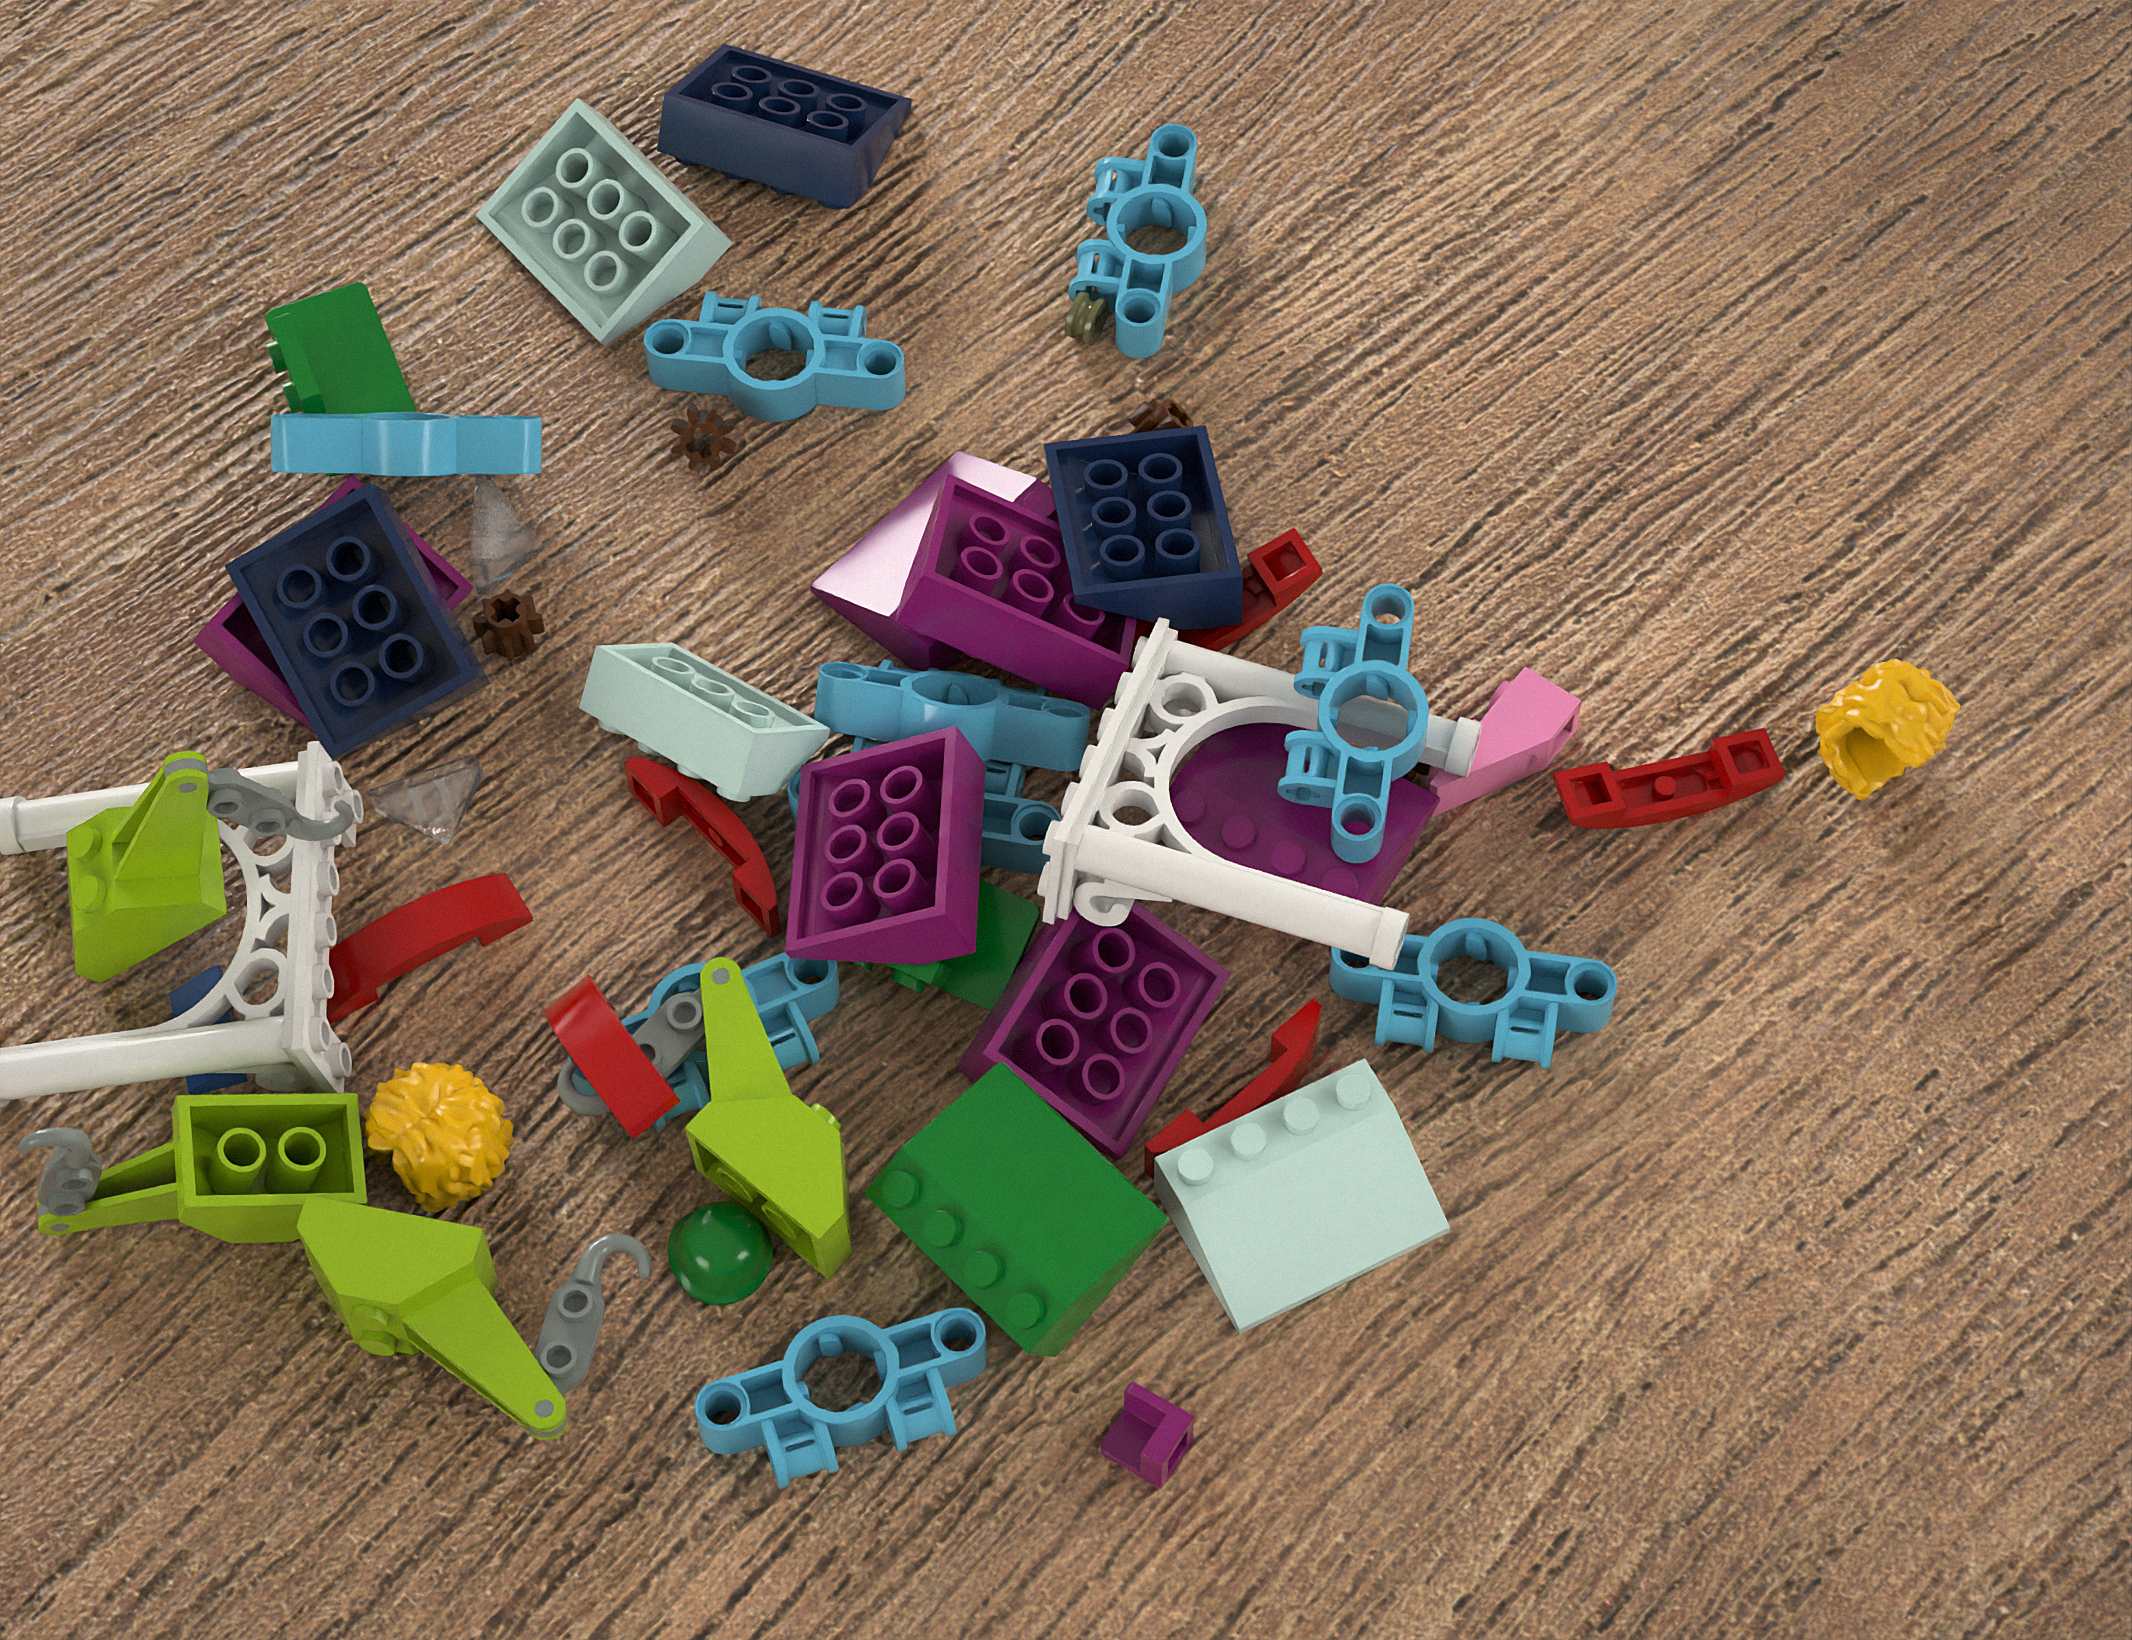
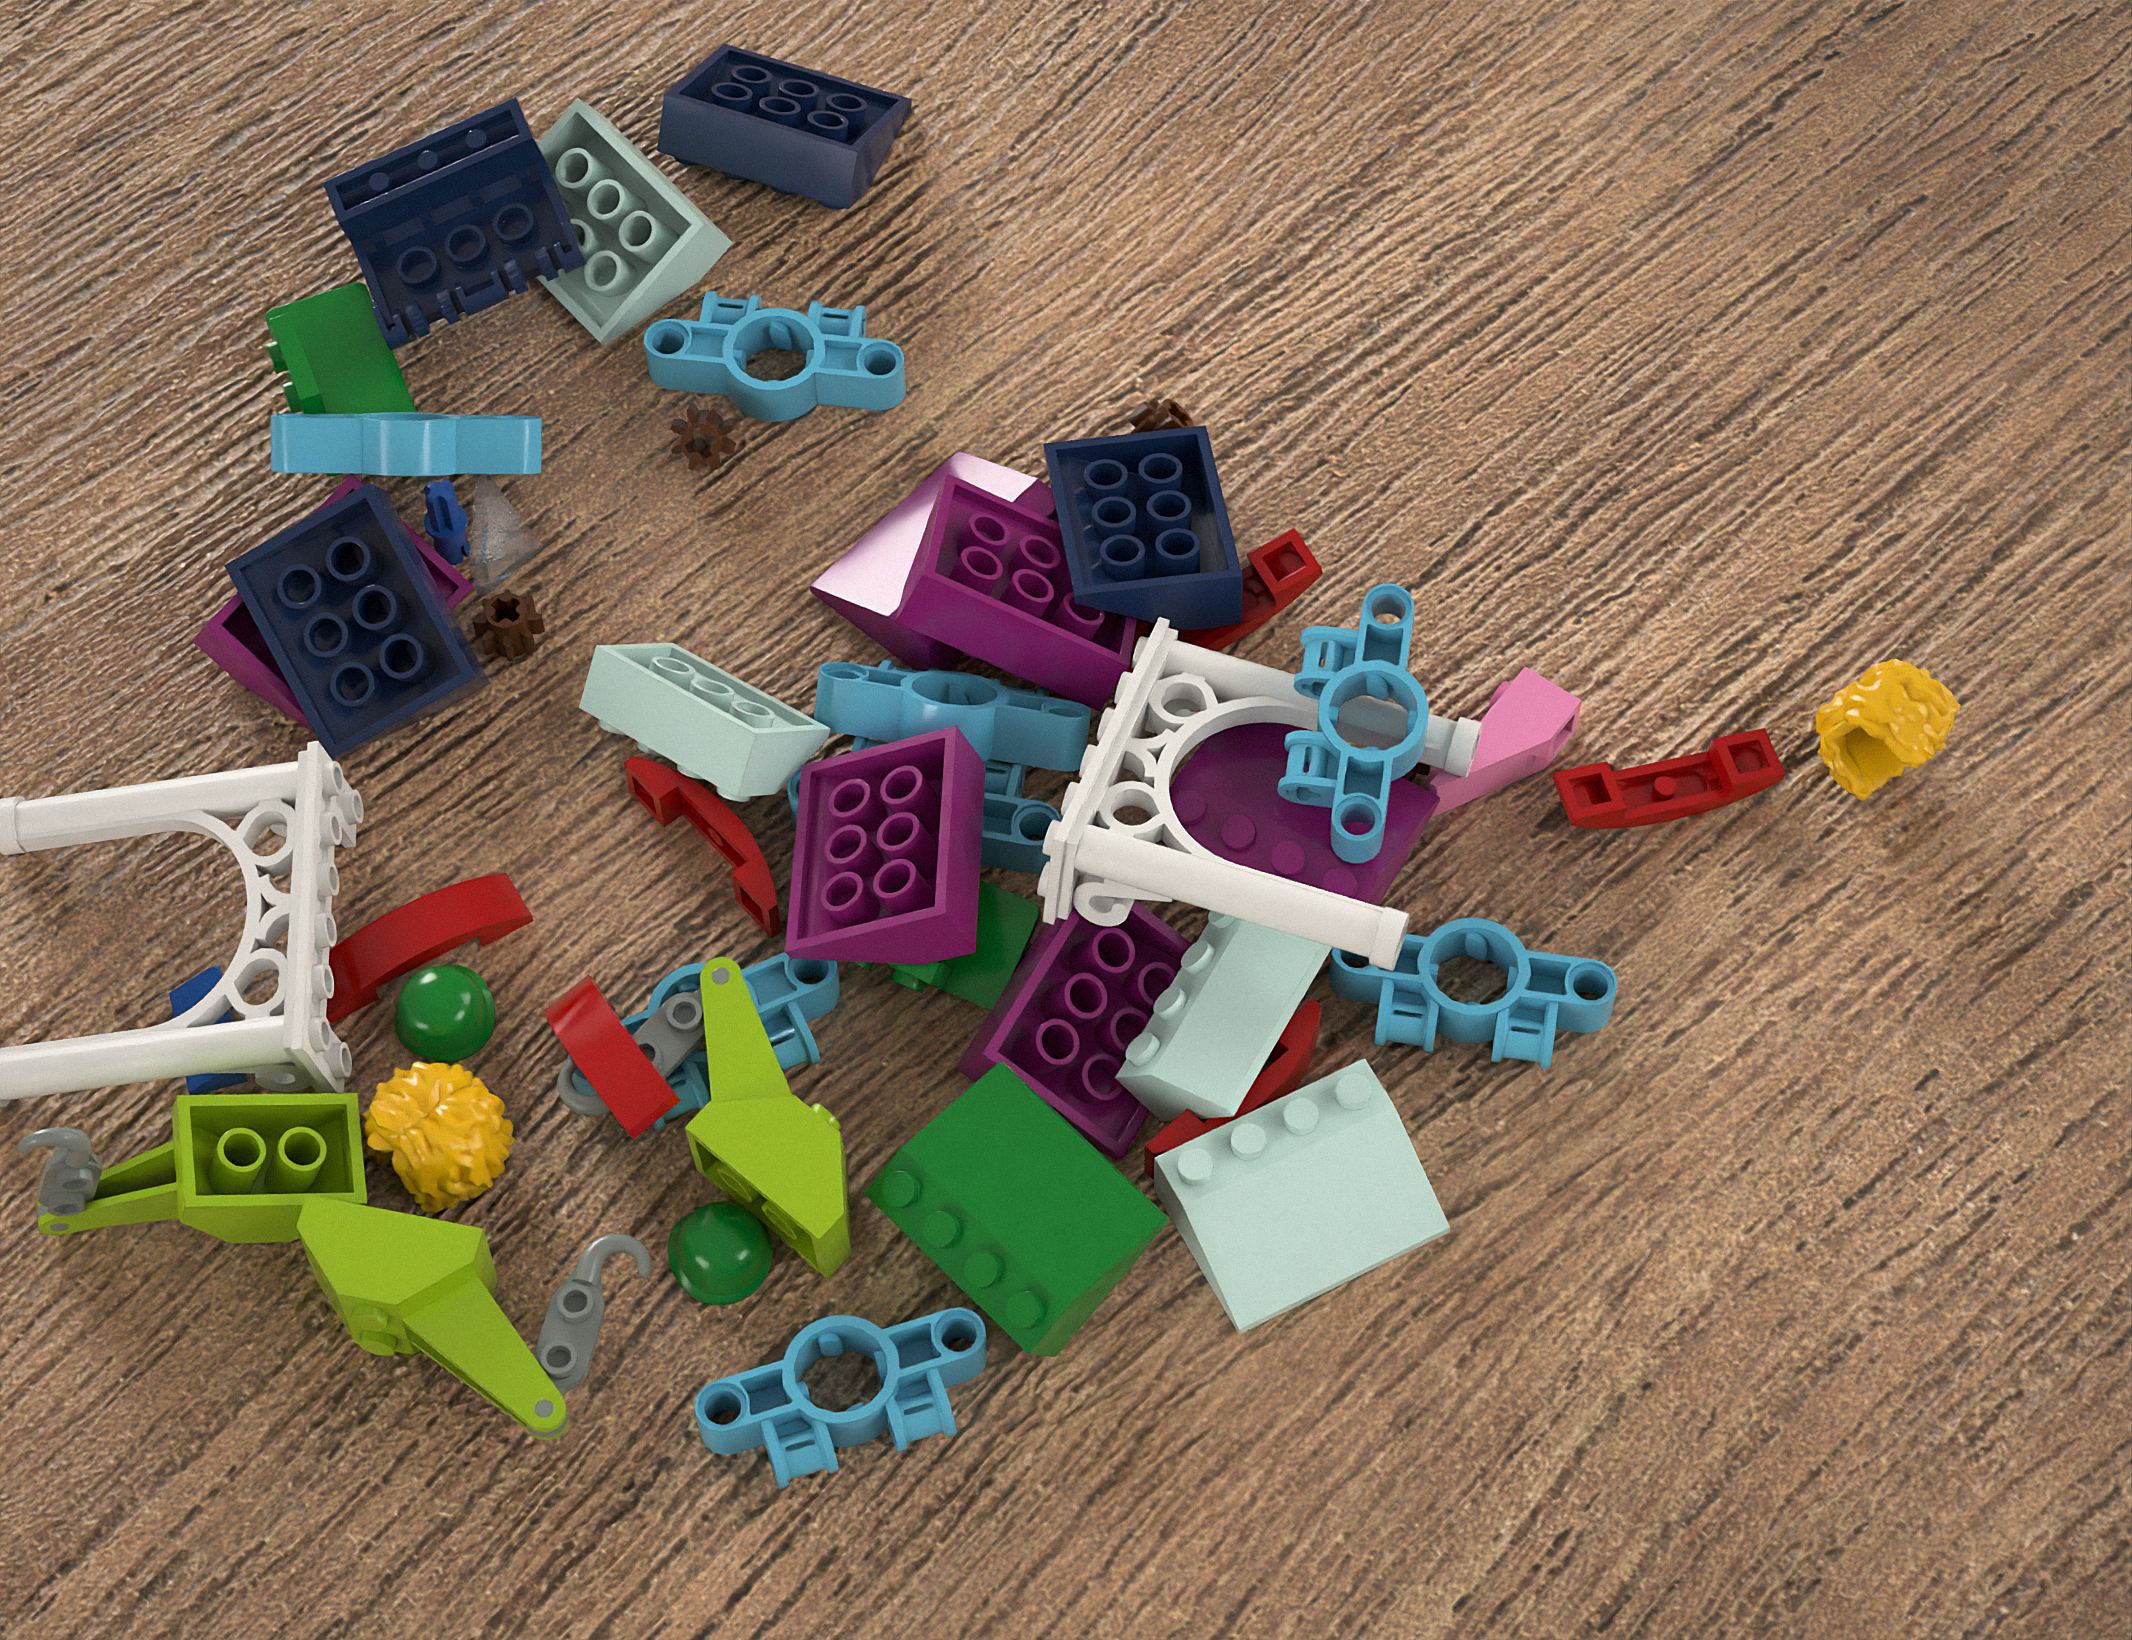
lime slope [66,751,354,984] -> none
clear slope [366,754,484,846] -> none
olive bush [1065,291,1109,345] -> none
medium azure piece [1068,124,1207,358] -> none
magenta panel [1100,1382,1194,1489] -> none
none -> dark blue slope [322,97,587,351]
none -> green helmet [394,964,496,1063]
none -> blue axle [424,479,470,565]
none -> light aqua slope [1115,910,1332,1122]

